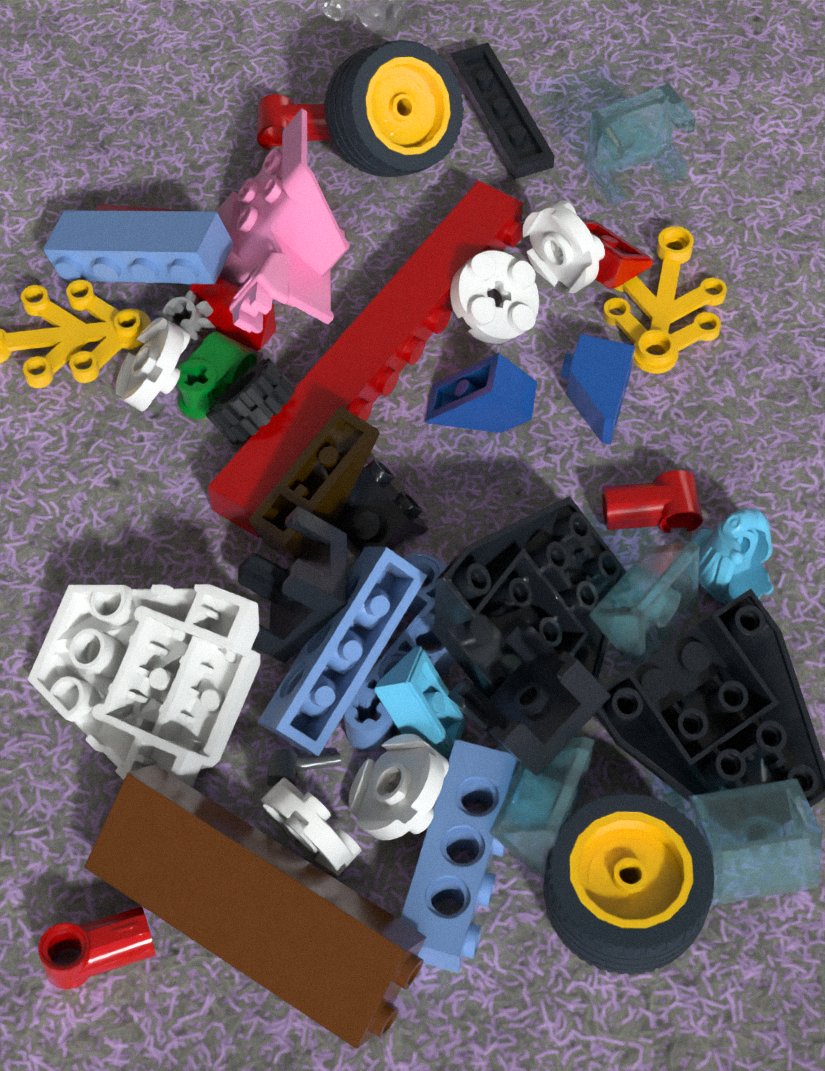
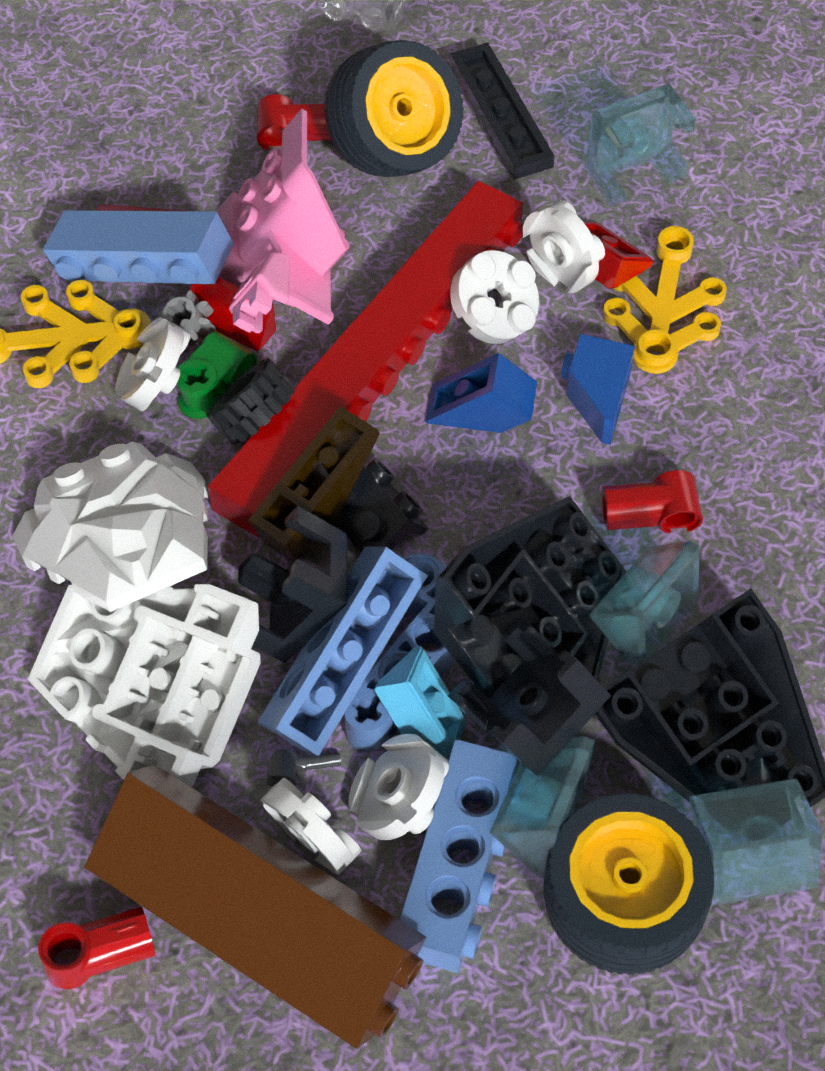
medium azure hair [688,509,774,605] -> none
none -> white wedge [12,442,208,612]

